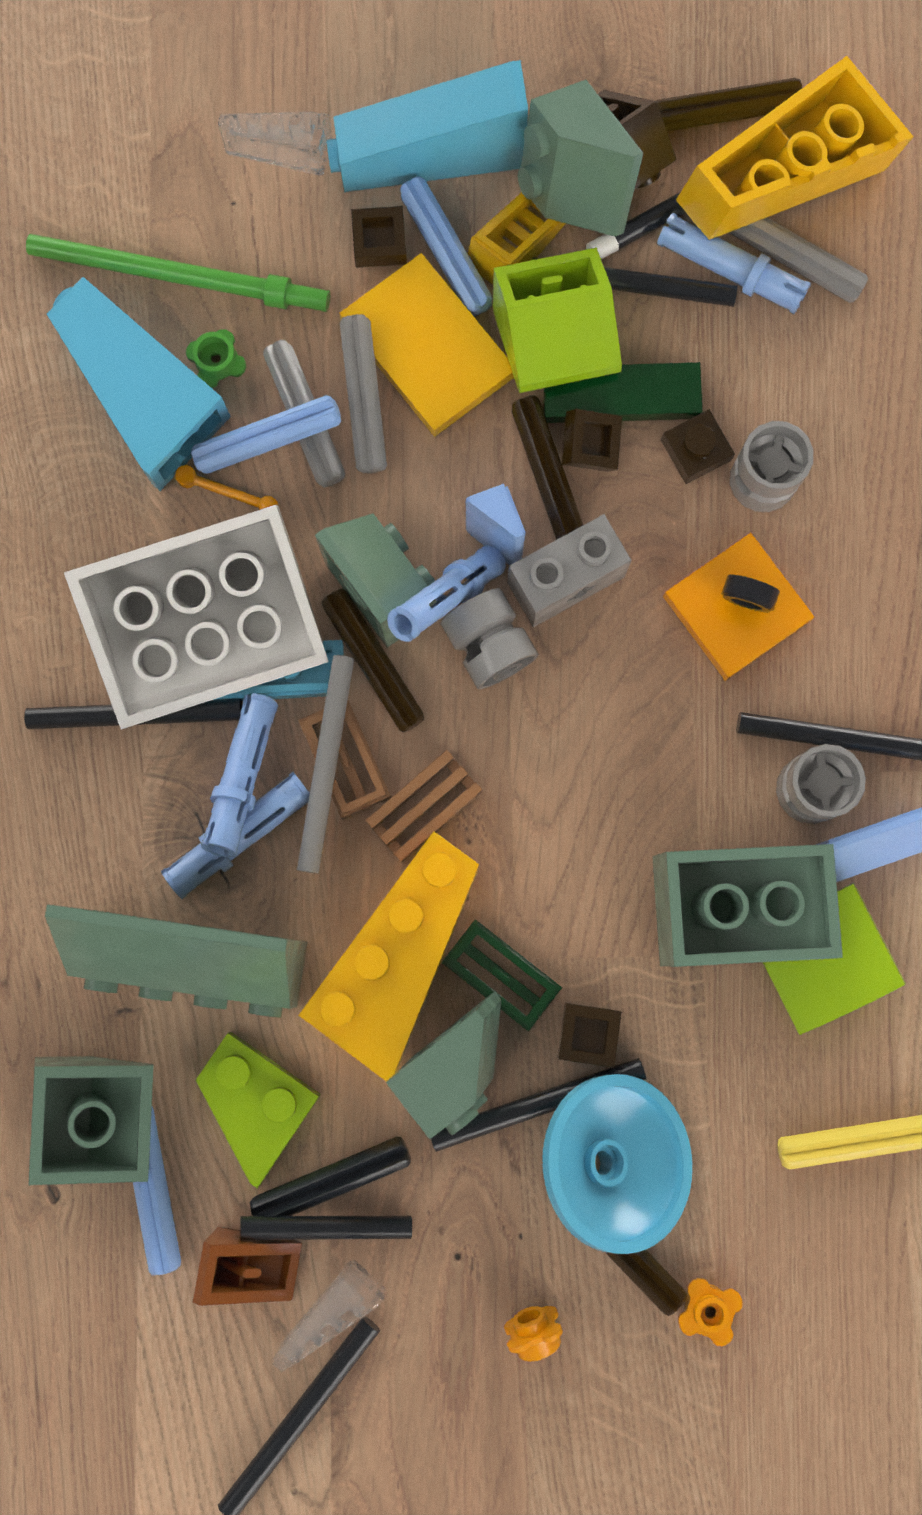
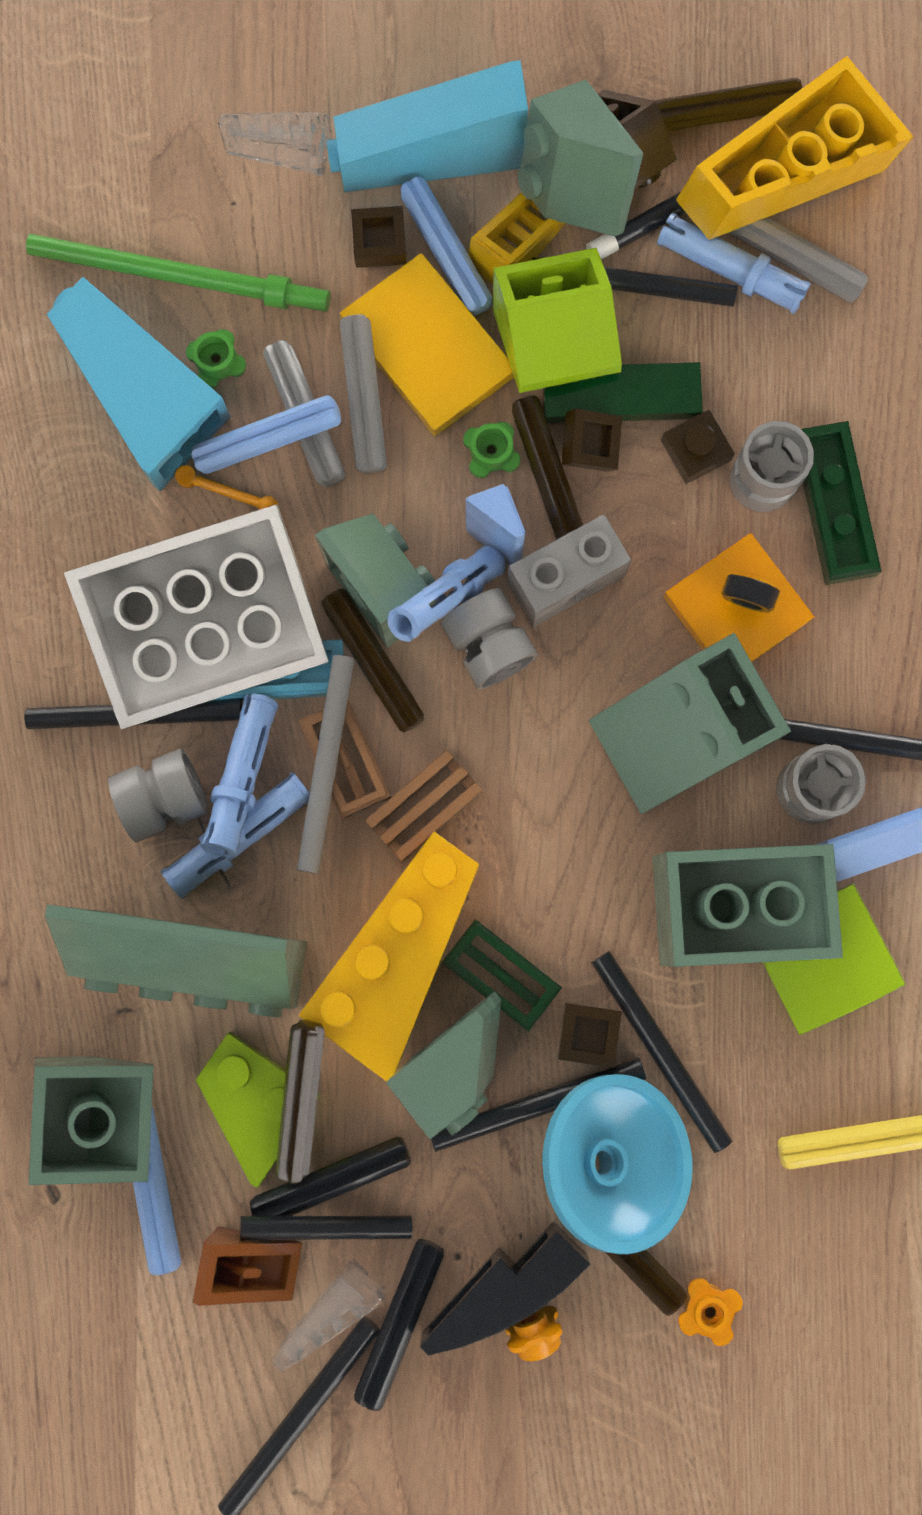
none -> light grey wheel [108,748,209,842]
none -> axle [276,1019,325,1184]
none -> black axle [354,1239,444,1411]
none -> black slope [420,1221,591,1356]
none -> bright green plate [463,422,520,478]
none -> sand green slope [588,633,791,814]
none -> black bar [591,951,732,1153]
none -> dark green tile [801,421,882,585]

